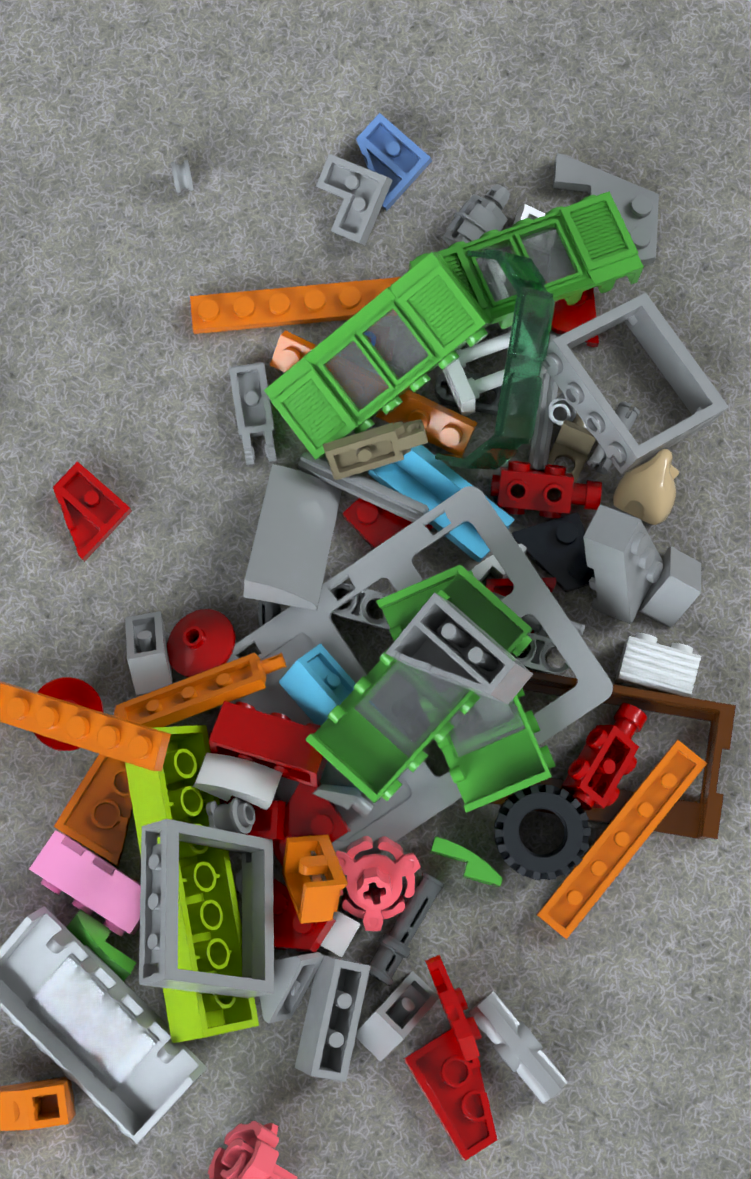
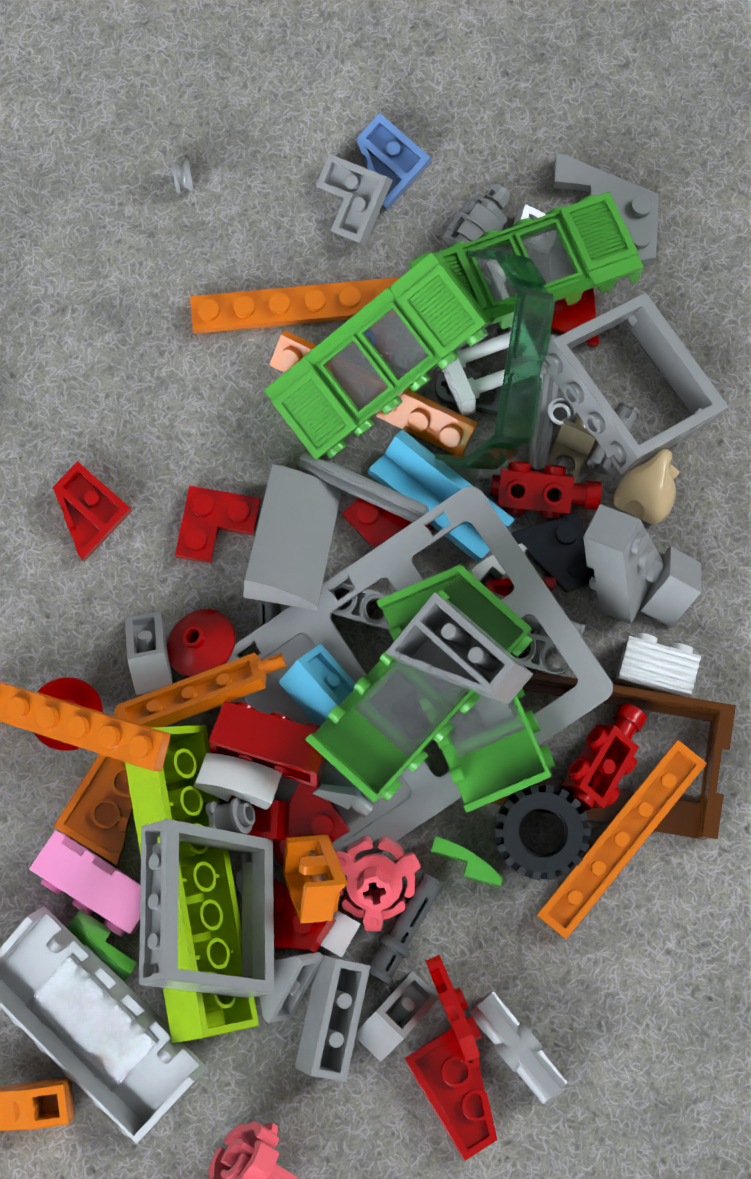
light grey hinge [229,362,277,465] -> none
dark tan hinge [323,419,428,480] -> none
none -> red plate [175,485,261,564]

